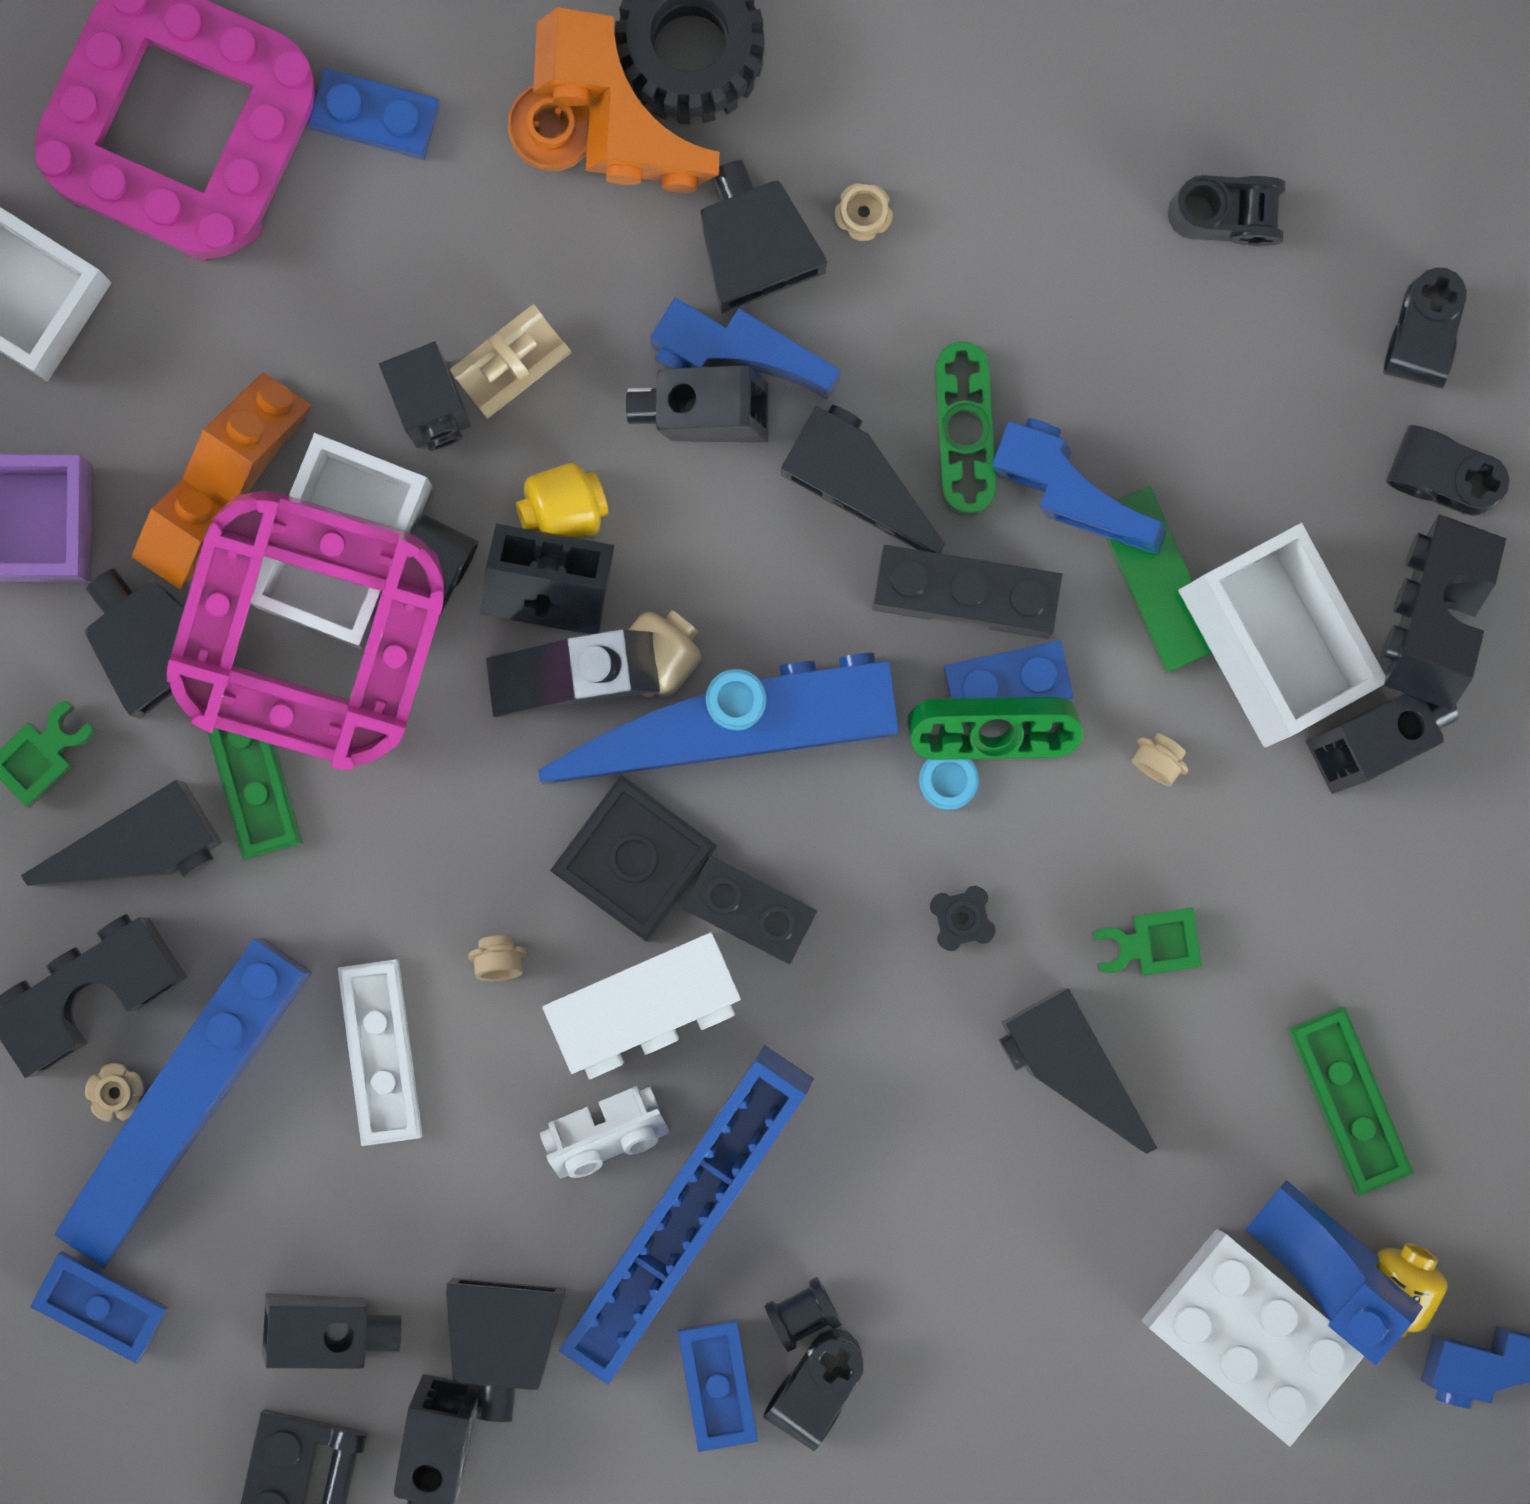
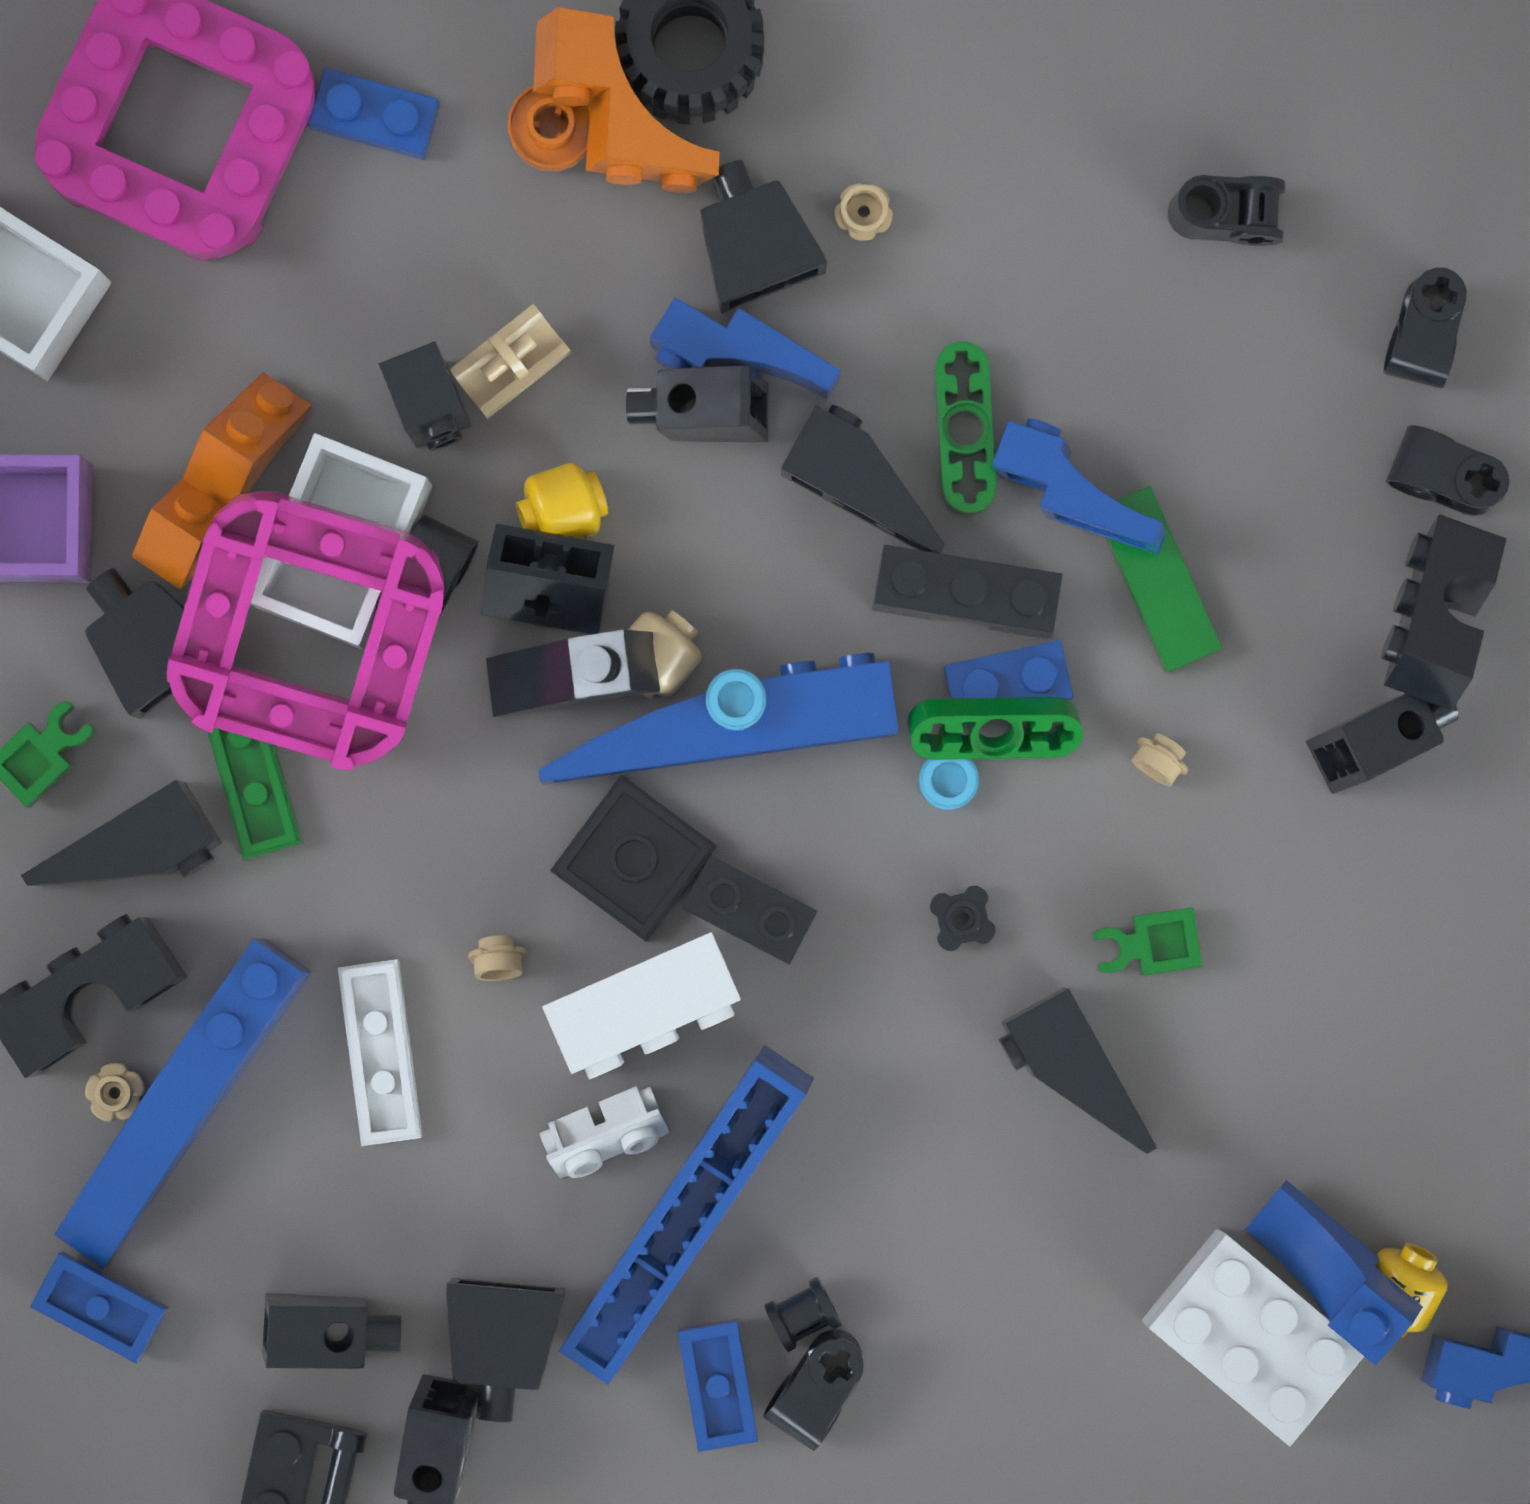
white piece [1178,523,1386,748] -> none
green tile [1287,1006,1414,1196] -> none

